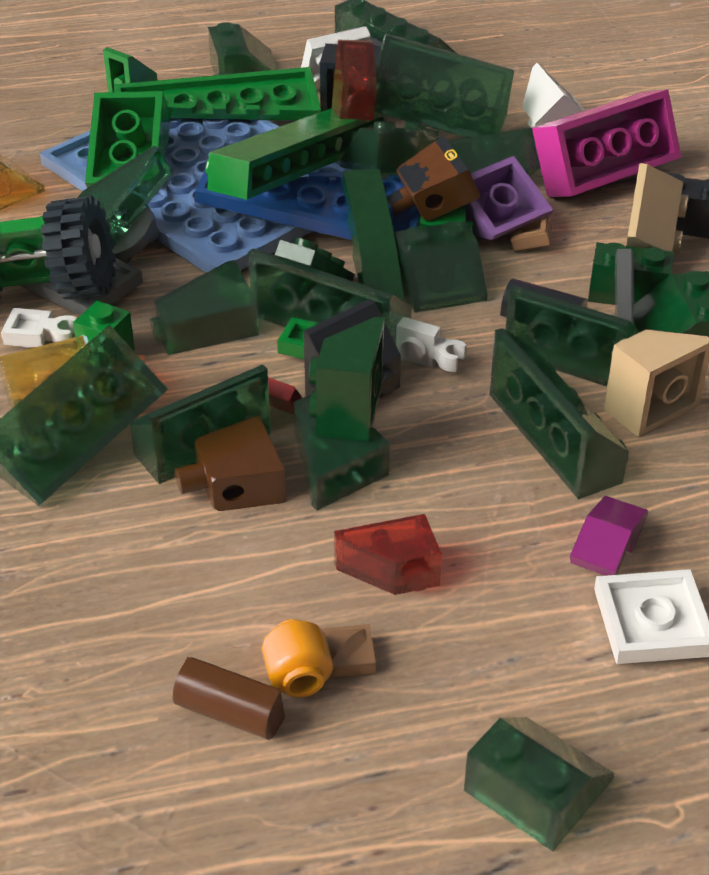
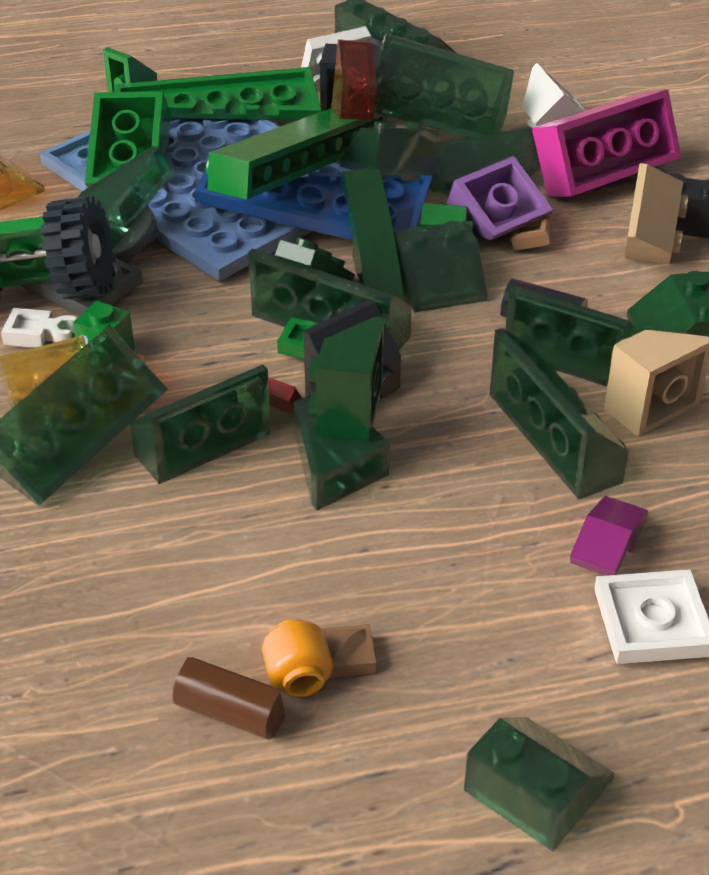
clear green slope [150,260,259,355] -> none
reddish brown torso [175,416,286,511] -> none
clear green slope [208,22,278,75] -> none
clear red slope [334,514,442,595] -> none
reddish brown torso [387,136,481,221] -> none
white plate [396,316,466,372] -> none
dark green slope [588,242,674,305] -> none
dark grey tile [615,249,634,333] -> none

